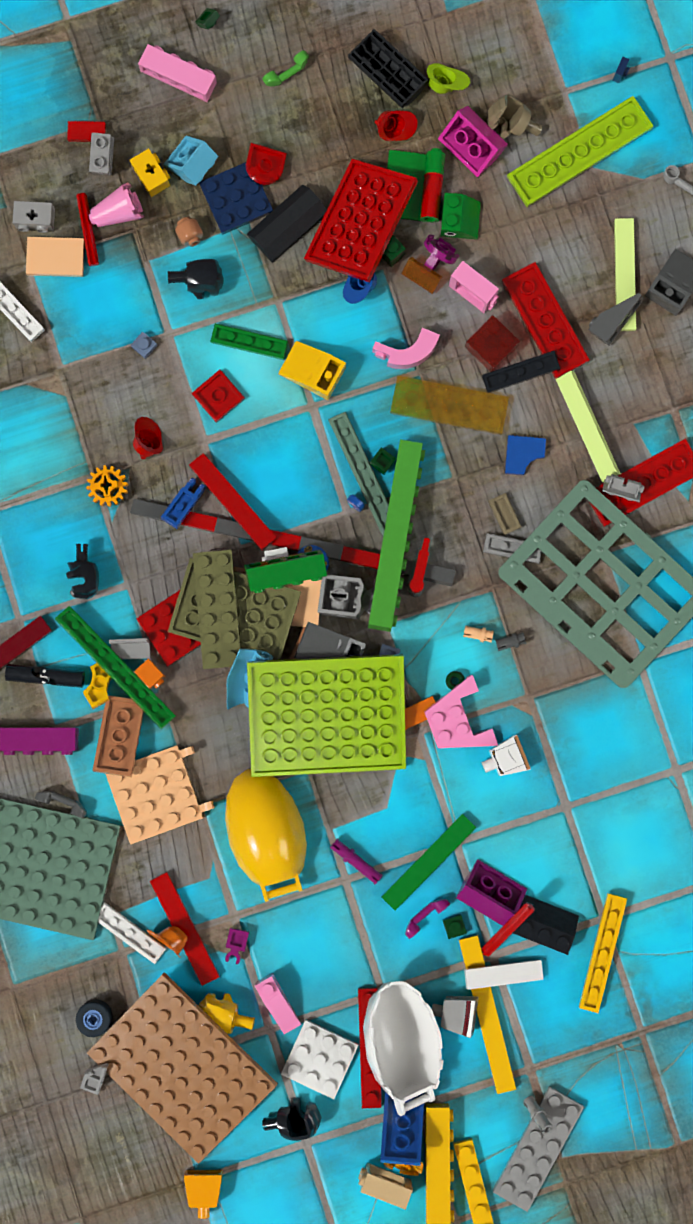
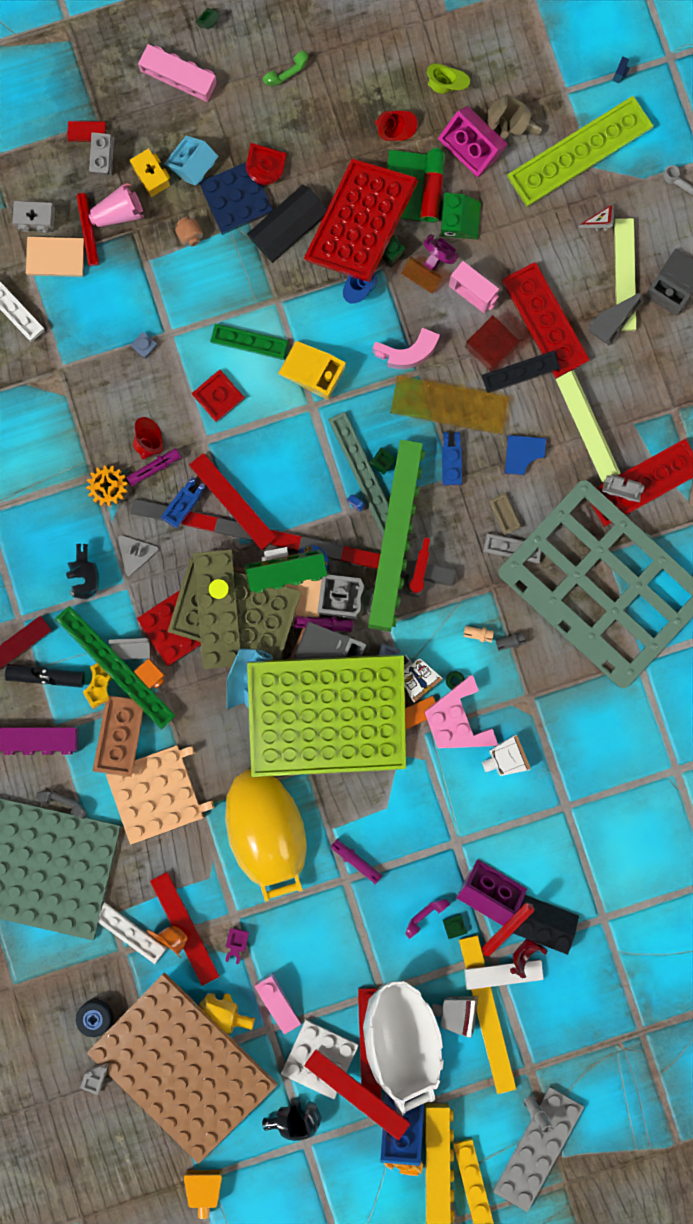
black piece [168,259,224,299] -> none
black piece [348,29,428,108] -> none
tan window [358,1163,413,1210] -> none
green tile [381,814,476,911] -> none
yellow plate [578,893,627,1013] -> none
none -> light grey piece [118,535,159,576]
none -> magenta pin [126,447,182,487]
none -> neon yellow tile [209,579,229,599]
none -> magenta pin [294,615,353,632]
none -> red tile [304,1049,411,1141]
none -> torso [404,655,442,702]
none -> blue hinge [442,432,462,486]
none -> dark red helmet [510,939,548,979]
none -> piece [578,204,614,231]

